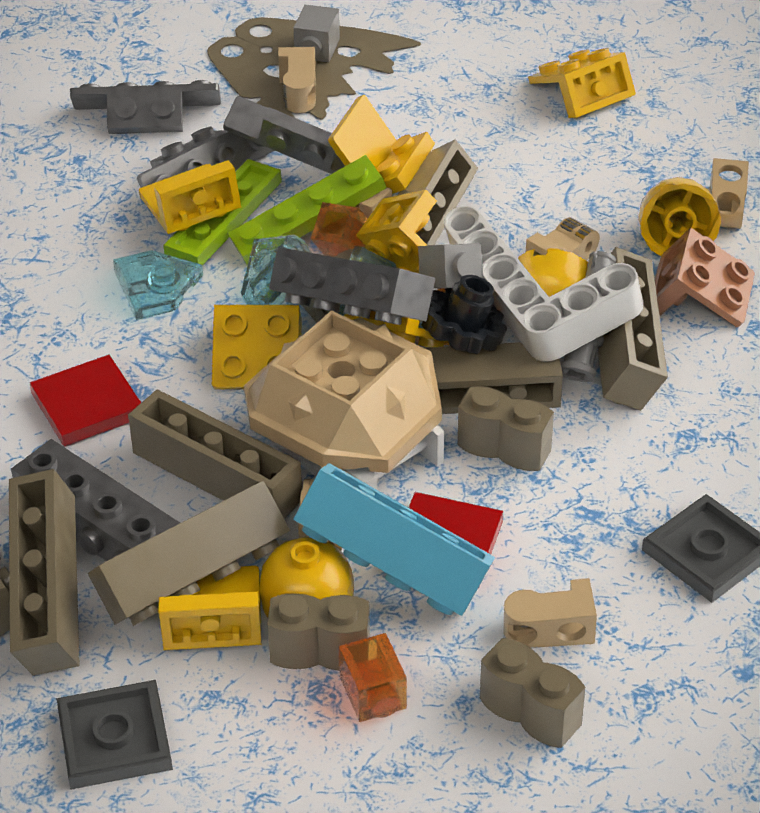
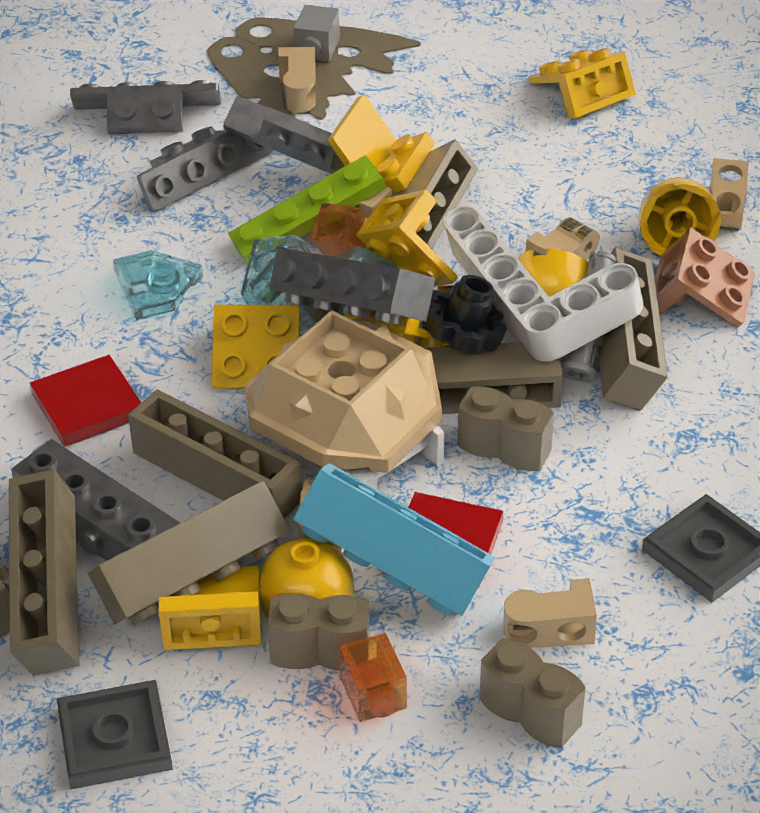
yellow bracket [139,160,241,234] -> none
lime plate [163,159,282,270] -> none
light grey brick [418,243,483,288] -> none

